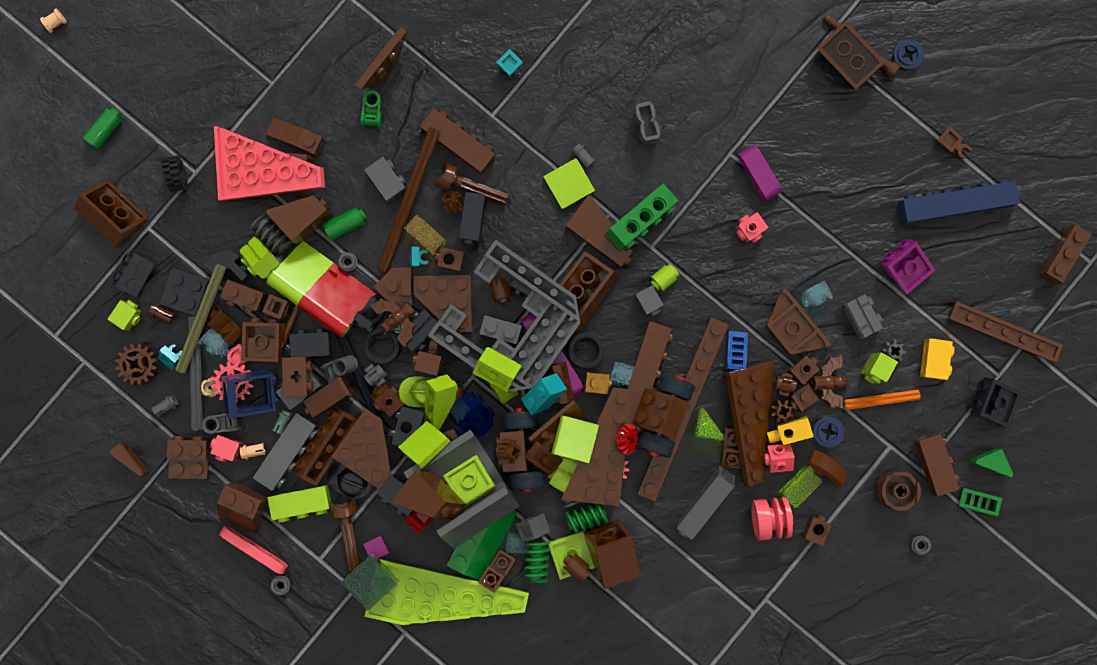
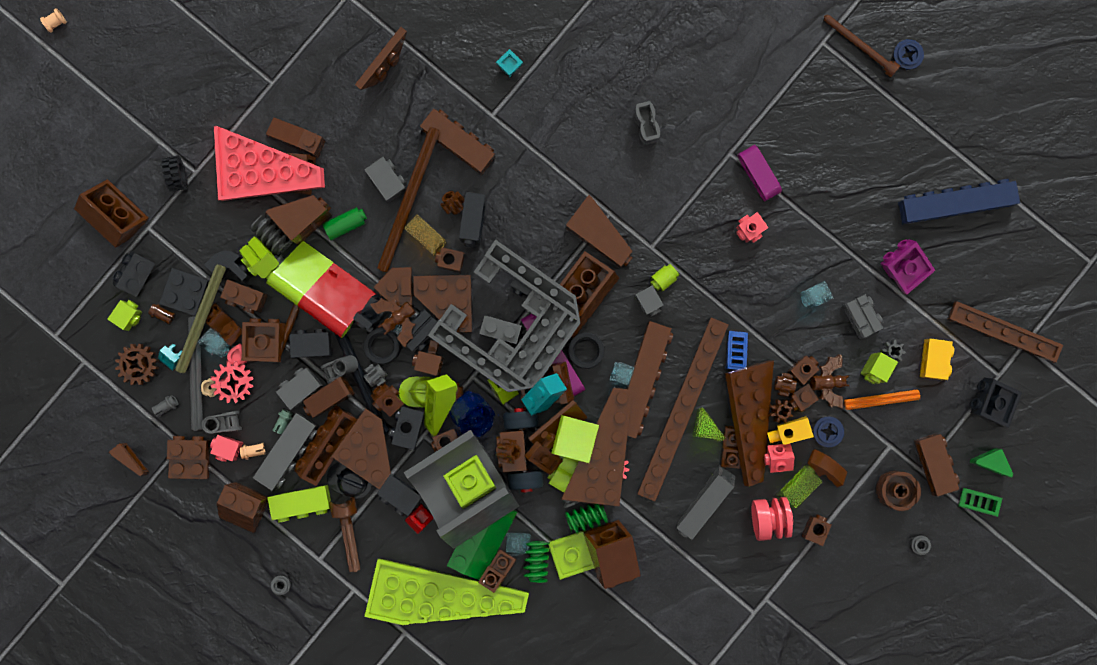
green brick [83,107,122,150] -> none
coral beam [219,526,288,574] -> none
dark blue window [221,369,278,419] -> none
reddish brown brick [262,294,292,321] -> none
reddish brown brick [282,357,313,397] -> none
dark grey plate [338,252,358,271] -> none
clear green brick [341,552,399,611] -> none
green piece [361,90,382,129] -> none
magenta tile [363,535,390,562] -> none
reddish brown slope [392,470,466,519] -> none
lime tile [398,421,450,469] -> none
teal tile [409,247,428,268] -> none
reddish brown piece [435,162,508,205] -> none
lime panel [473,347,521,392] -> none
reddish brown brick [489,275,513,304] -> none
dark grey brick [516,513,550,542] -> none
lime tile [543,158,595,210] -> none
reddish brown brick [563,553,592,582] -> none
dark grey pin [571,143,595,168] -> none
pearl gold bracket [584,373,612,394] -> none
green brick [605,183,678,252] -> none
red gear [617,424,639,455] -> none
brick [633,375,695,458] -> none
reddish brown wing [766,287,832,355] -> none
reddish brown brick [817,20,885,90] -> none
reddish brown plate [935,126,972,160] -> none
reddish brown brick [1038,224,1092,285] -> none

